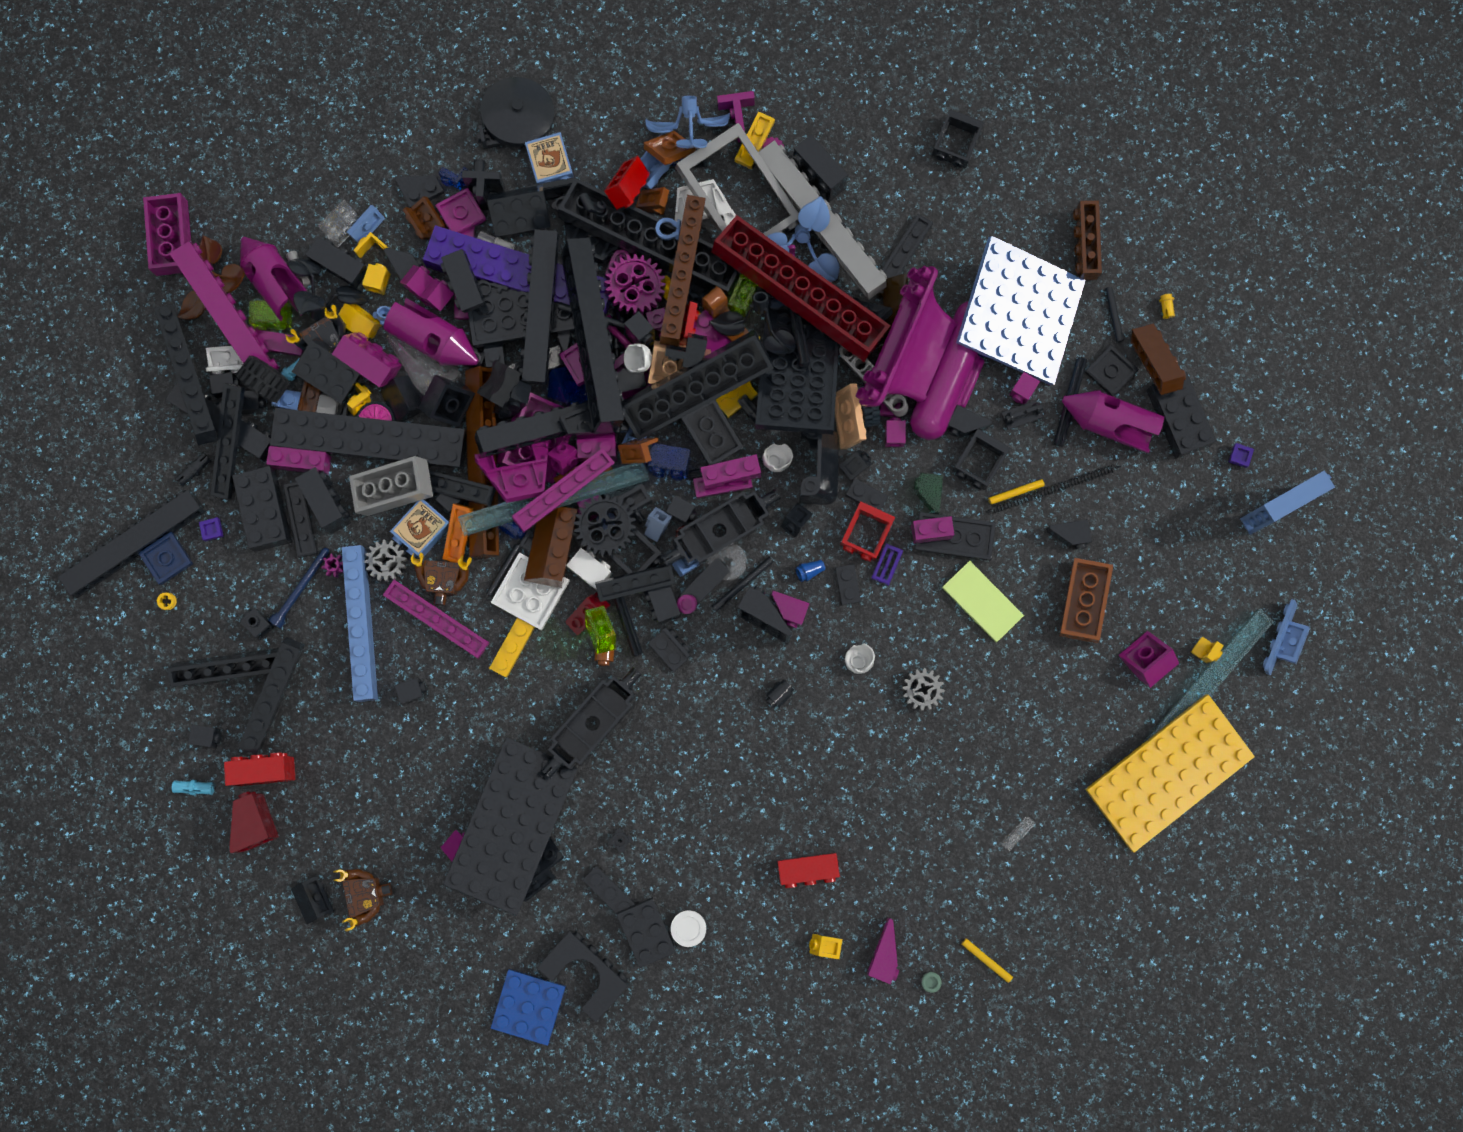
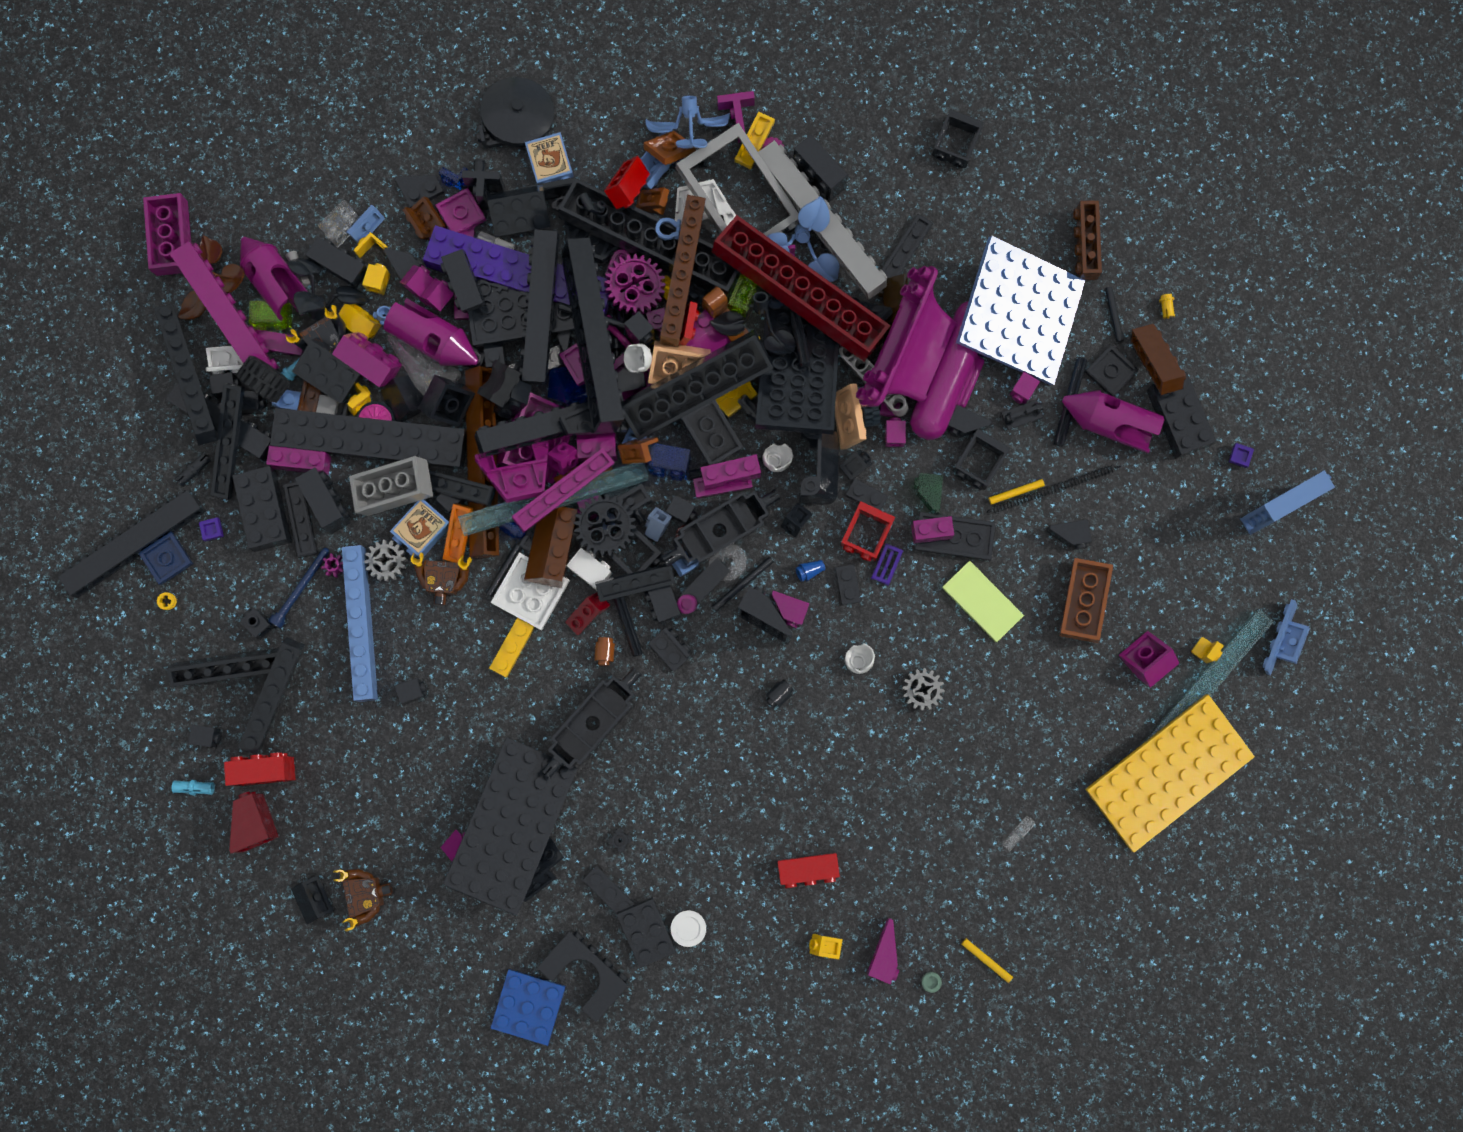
magenta plate [383,580,489,659] -> none
clear neon green brick [585,606,616,654] -> none
black brick [665,333,708,367] -> none

